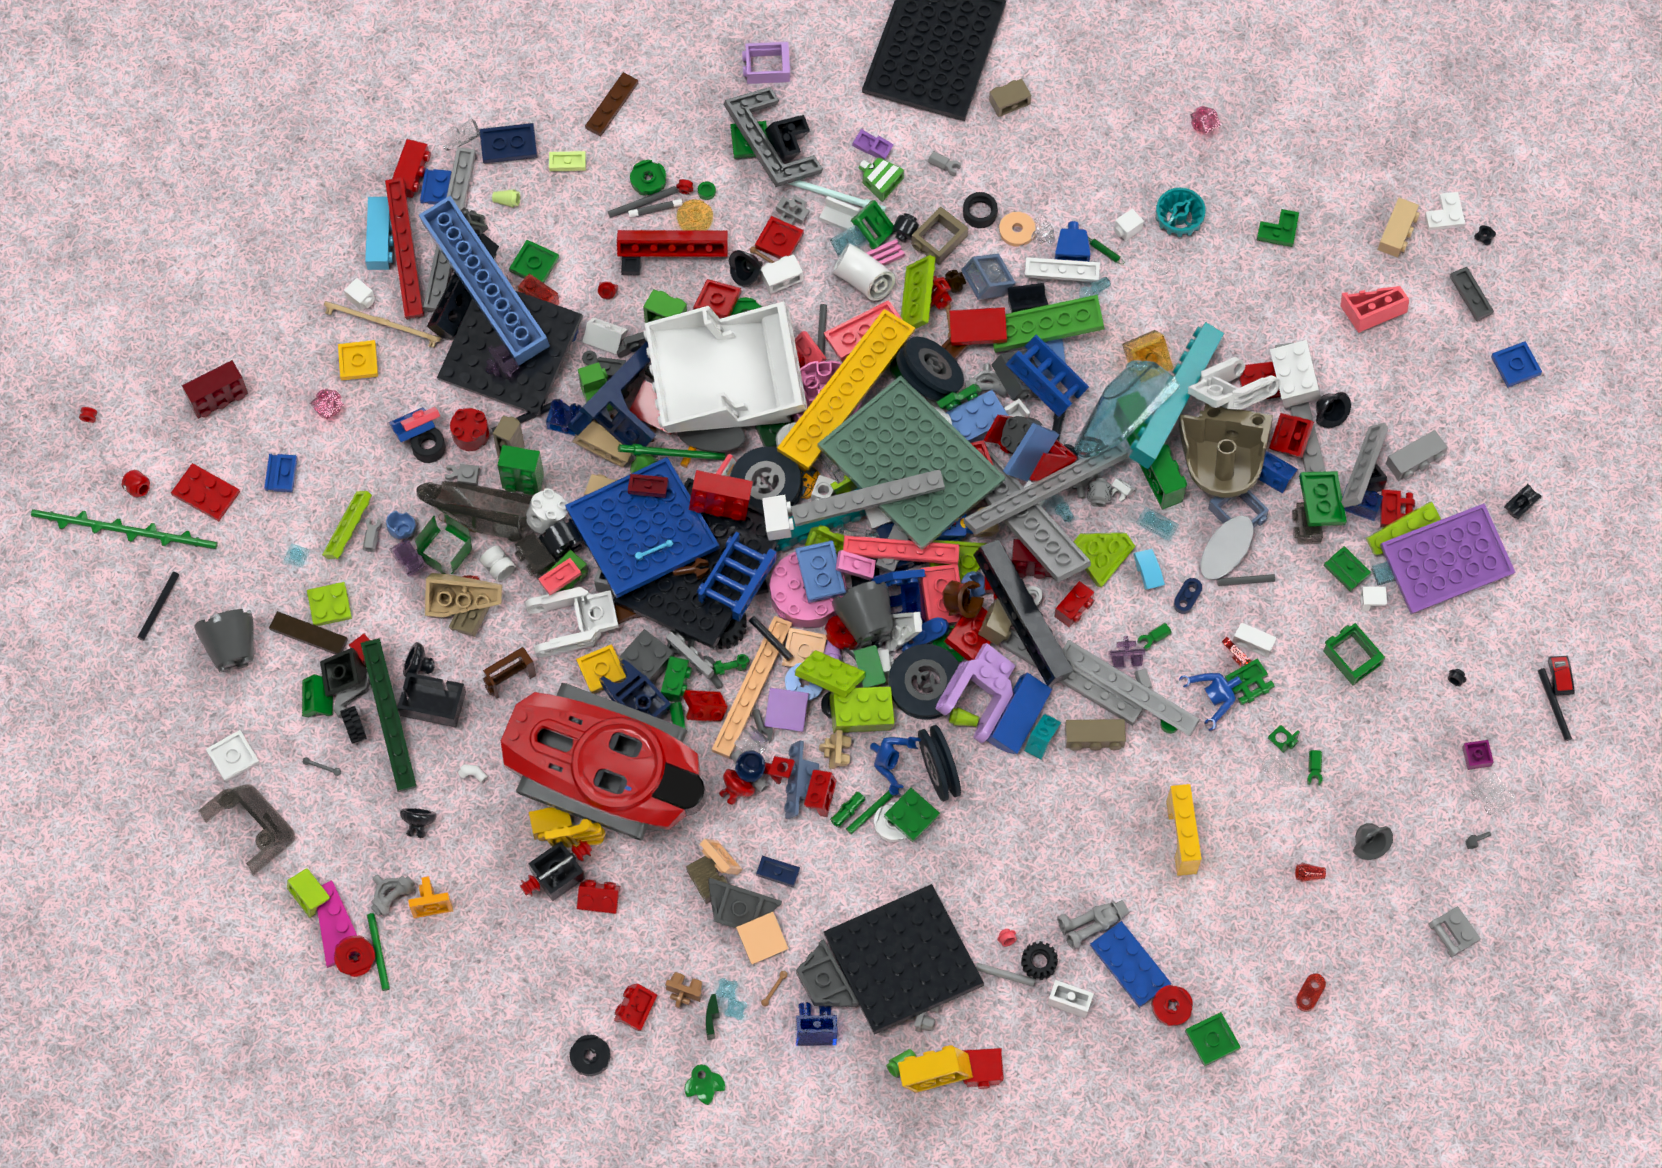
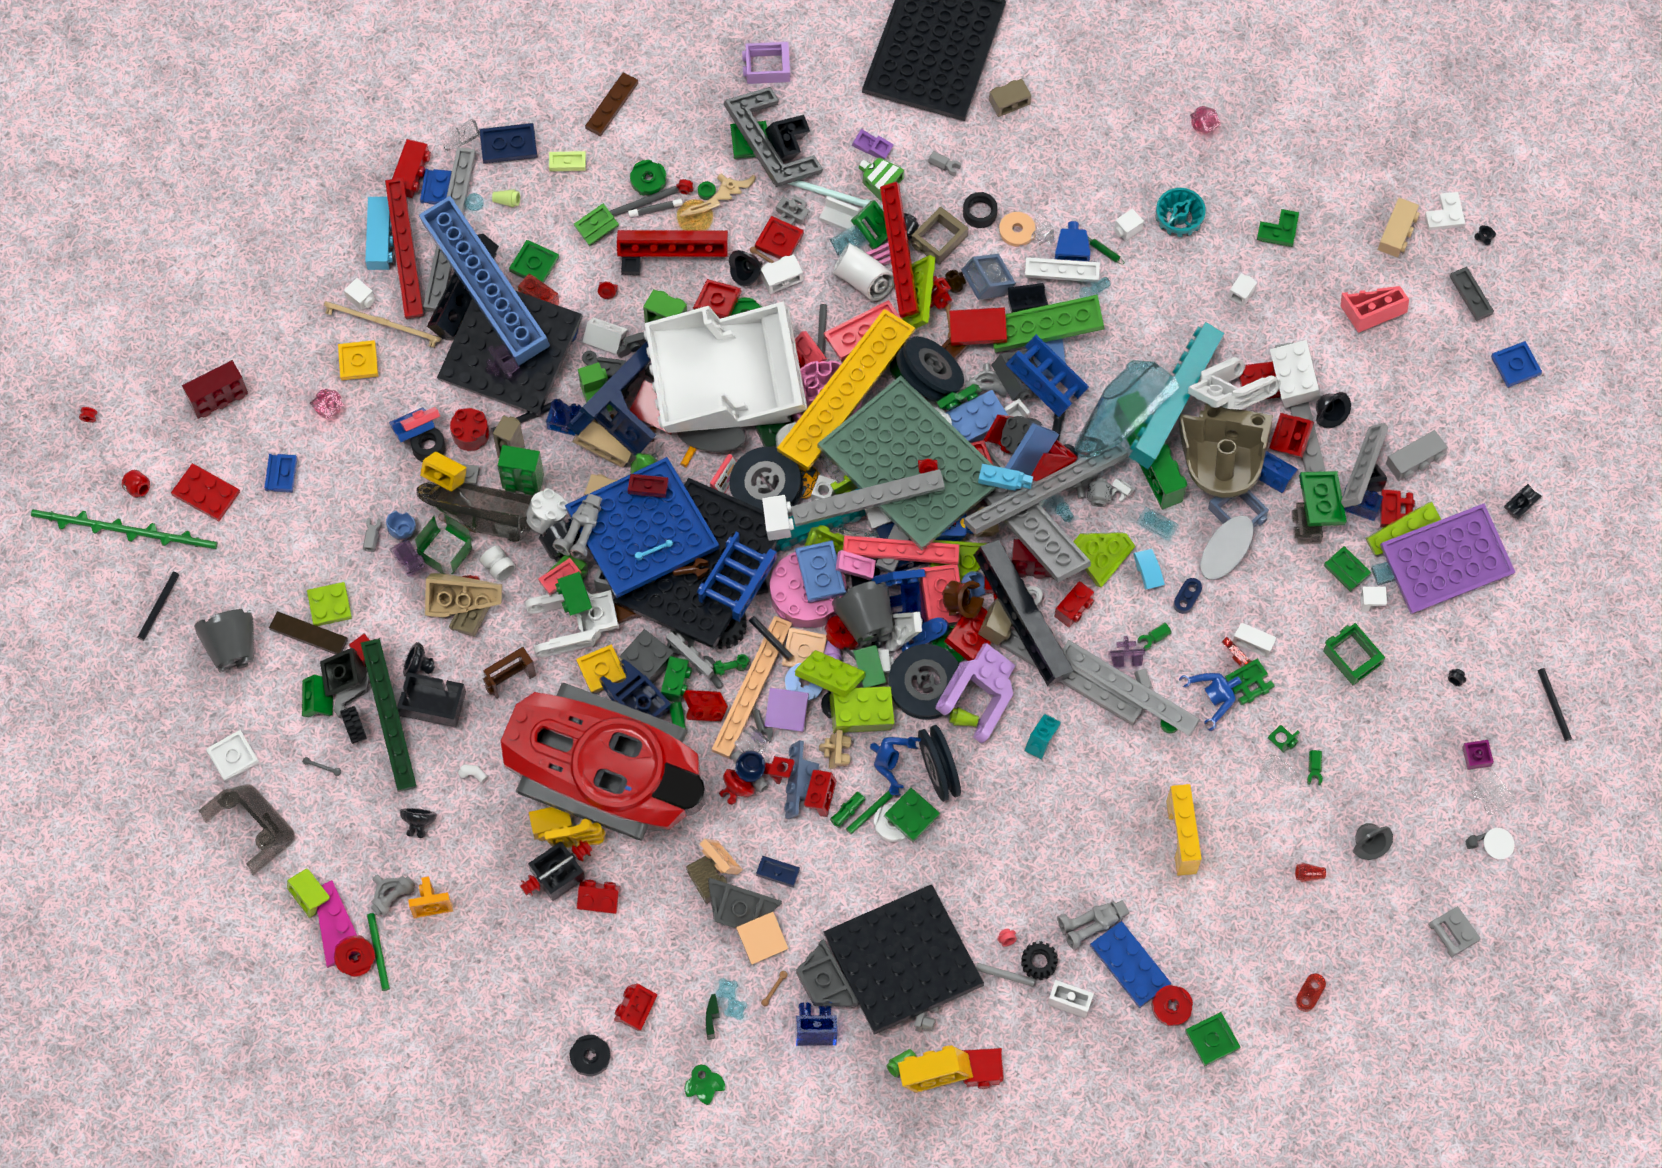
clear light blue plate [284,543,310,568] -> none
lime plate [322,491,372,559] -> none
dark grey piece [460,208,488,235] -> none
clear smoke brick [514,532,556,580] -> none
green bar [618,444,725,461] -> none
medium nougat hips [665,972,702,1008] -> none
red brick [689,470,753,521] -> none
blue brick [986,672,1052,754] -> none
dark tan brick [1065,719,1126,751] -> none
clear yellow slope [1122,330,1173,383] -> none
dark grey bar [1217,574,1275,586] -> none
slope [1548,655,1575,695] -> none
none -> yellow brick [420,452,467,492]
none -> clear light blue plate [465,193,484,211]
none -> light grey piece [552,494,602,559]
none -> green brick [555,571,592,616]
none -> bright green plate [574,203,619,246]
none -> tan piece [679,173,756,217]
none -> red plate [880,182,919,318]
none -> red plate [918,459,938,474]
none -> medium azure hinge [978,464,1033,491]
none -> white brick [1228,273,1257,307]
none -> white sticker [1484,828,1514,859]

